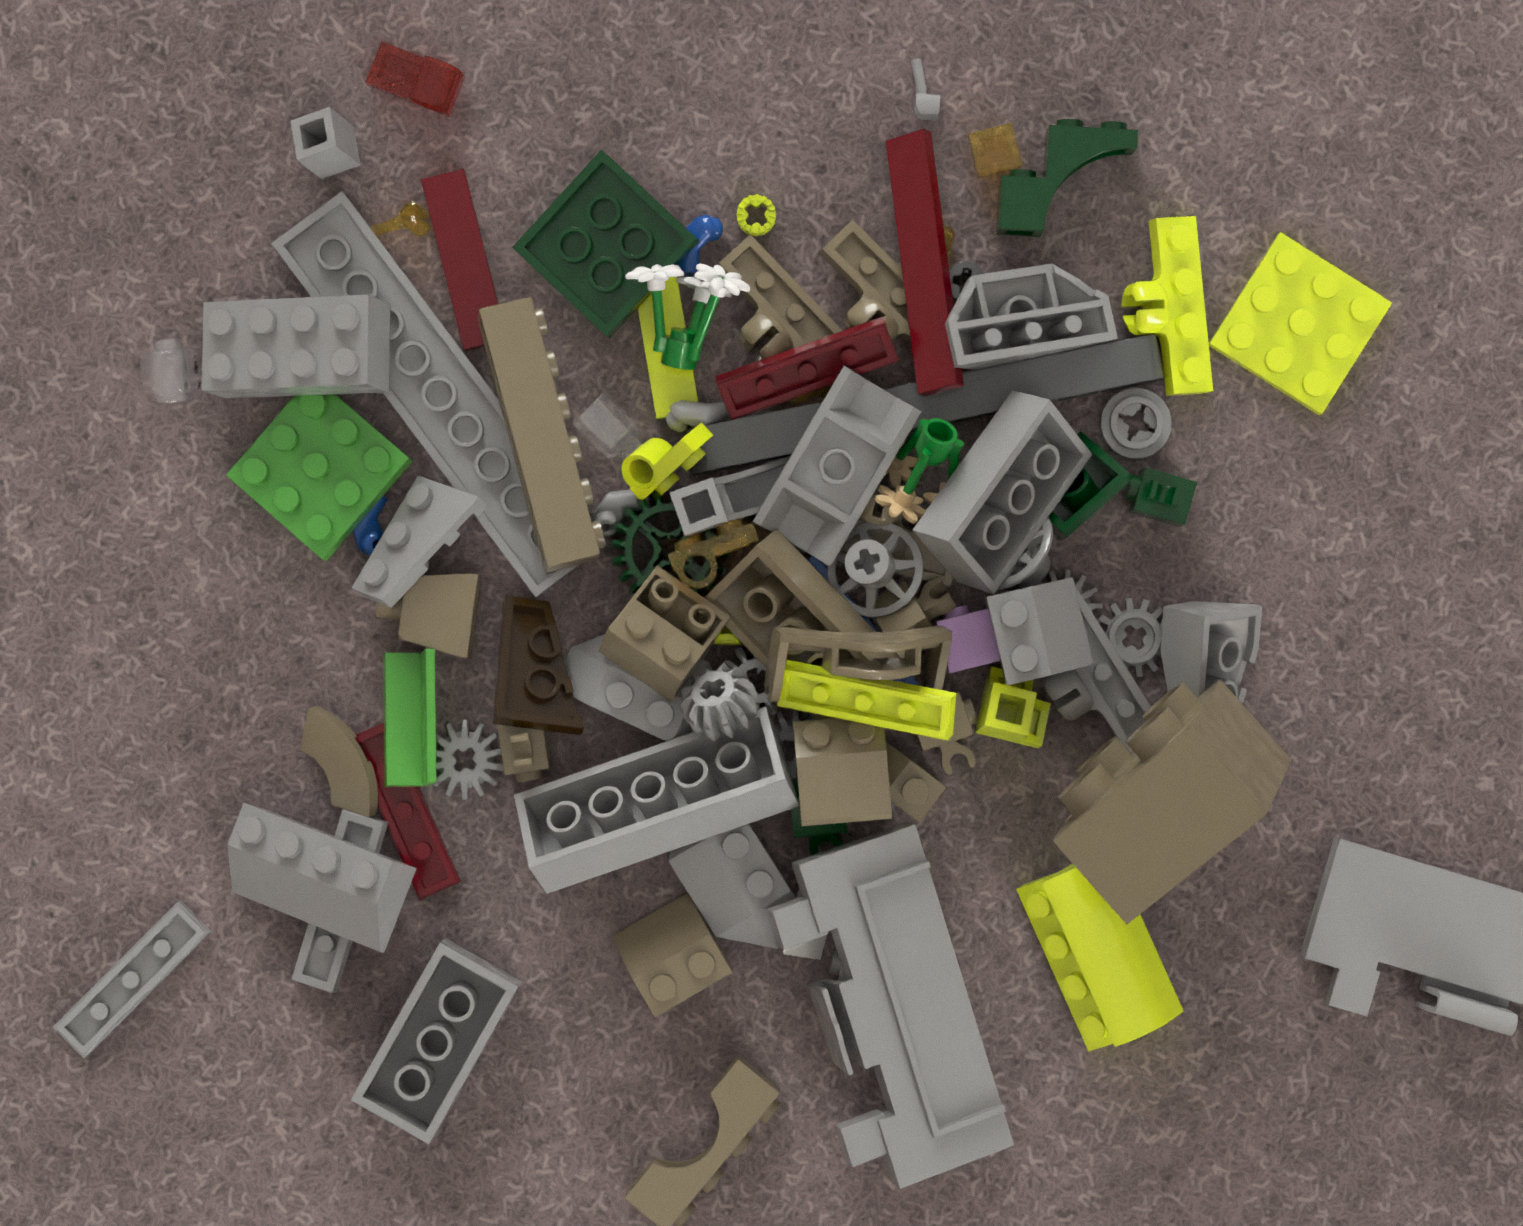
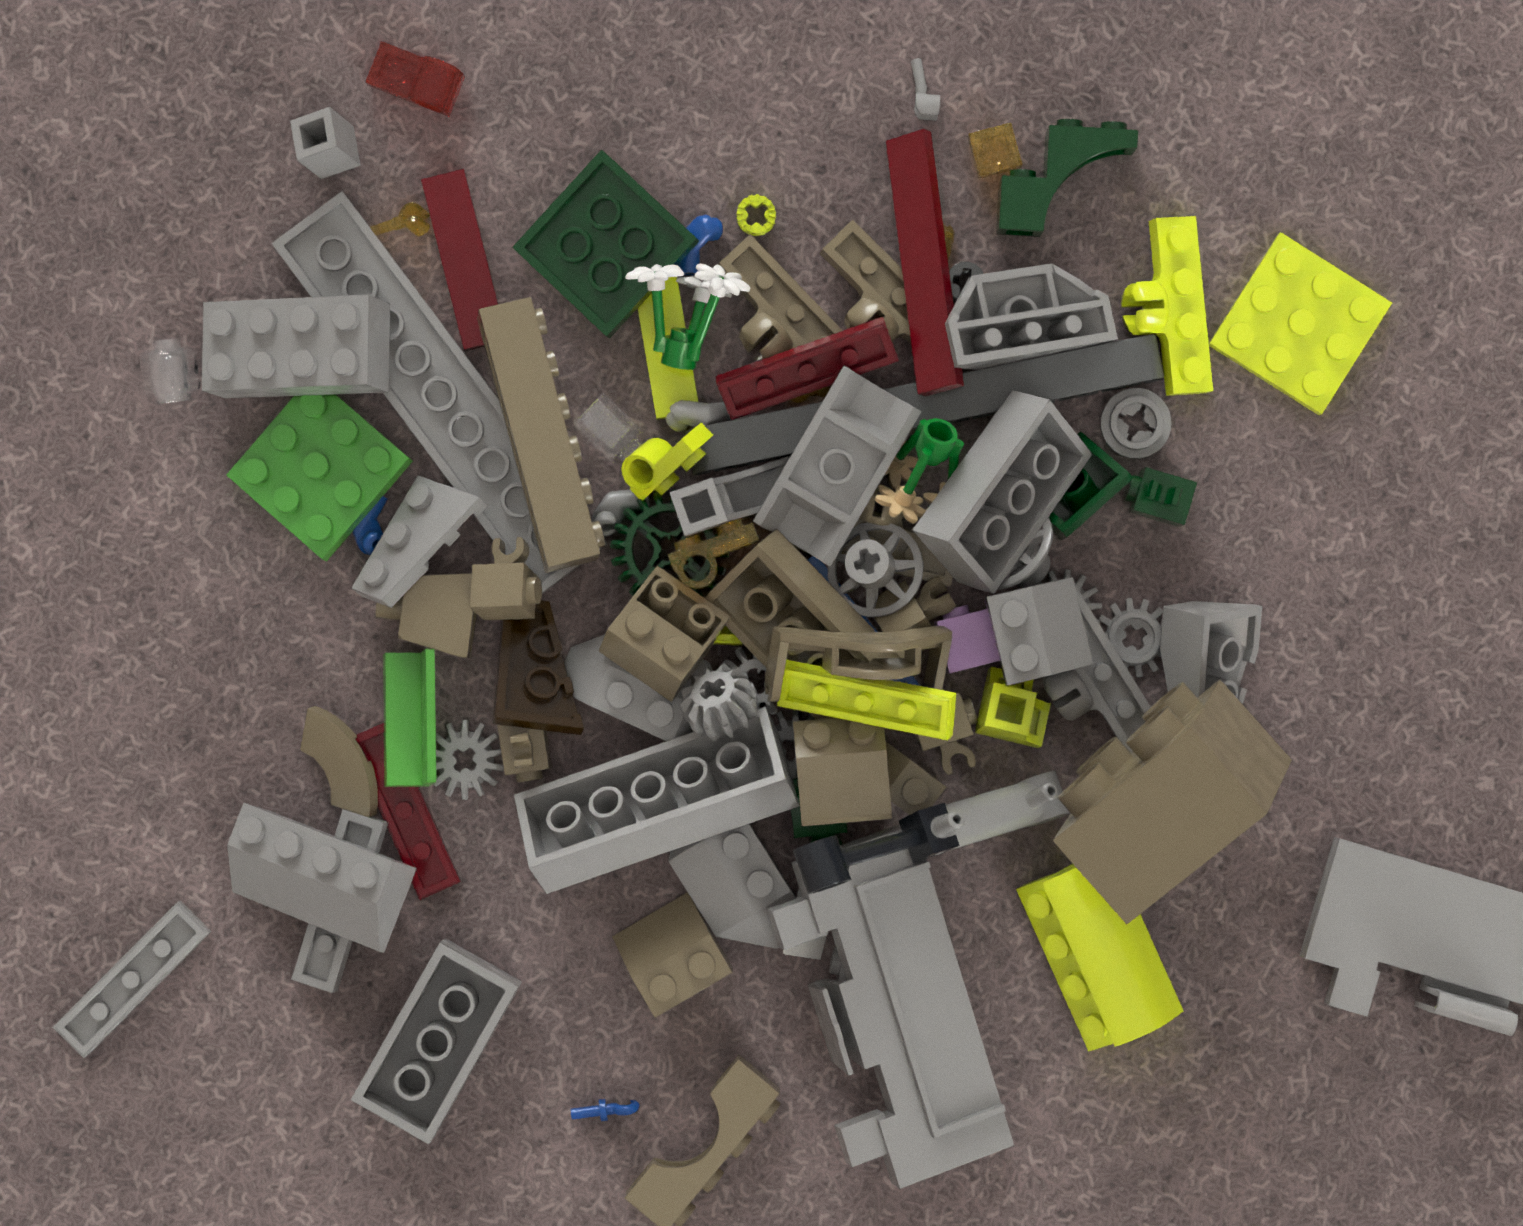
none -> dark tan brick [470,537,542,620]
none -> blue hand [571,1099,640,1122]
none -> piece [793,771,1070,894]

